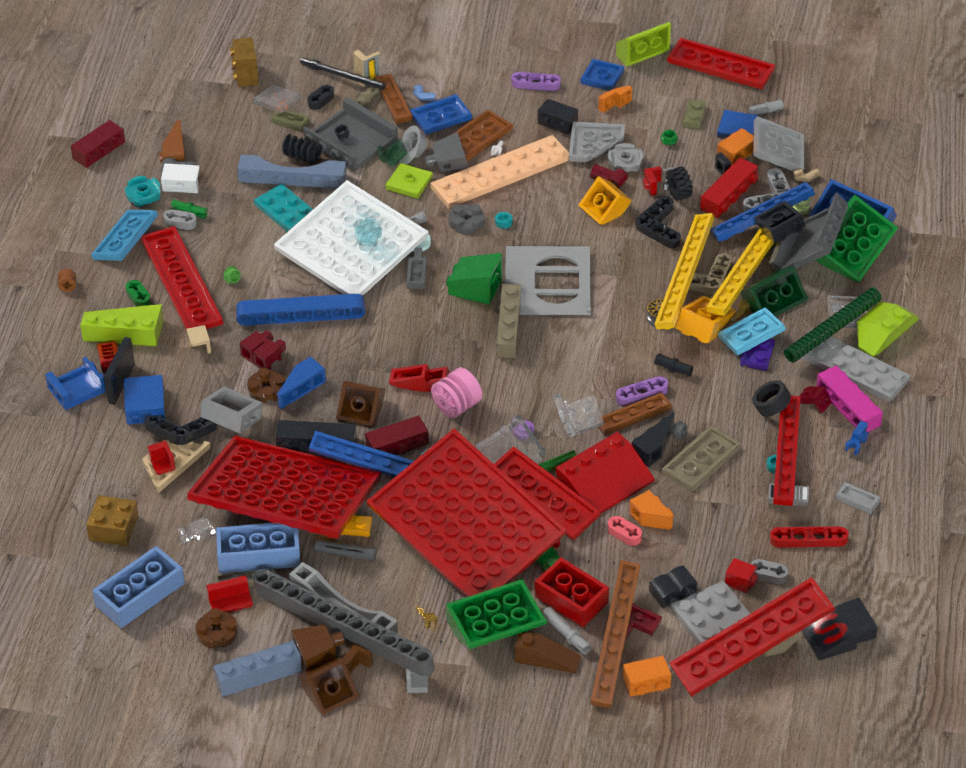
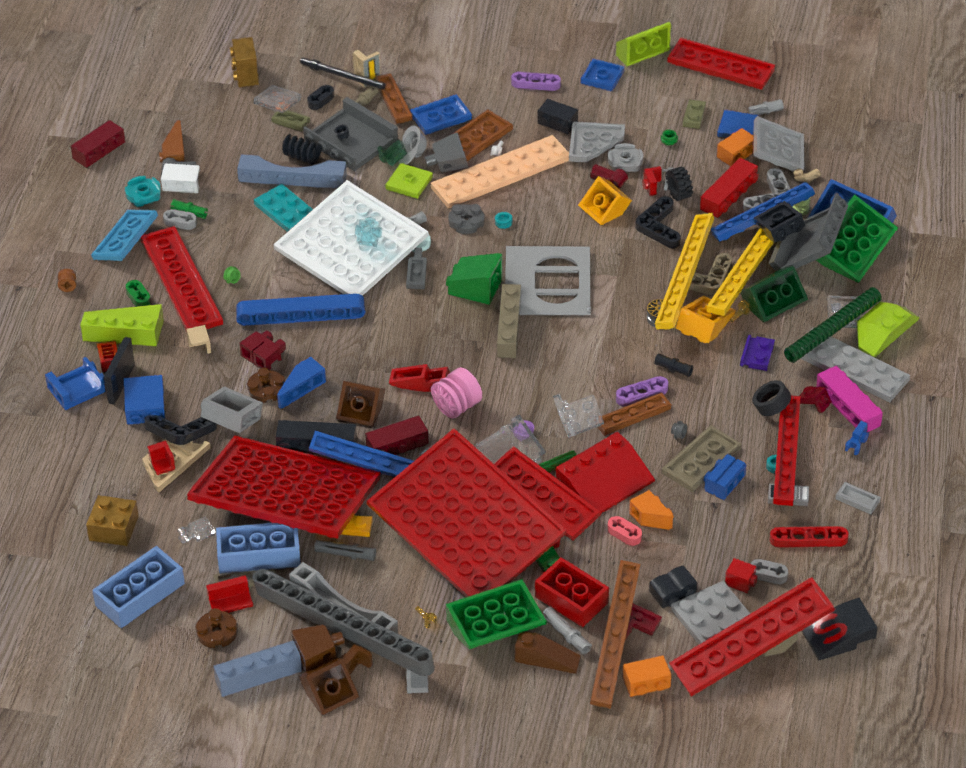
medium blue arm [413,85,436,102] -> none
orange slope [598,86,632,113] -> none
black slope [631,412,675,468] -> none
black tile [715,152,731,175] -> none
medium azure tile [718,308,786,356] -> none
none -> blue brick [704,454,746,500]

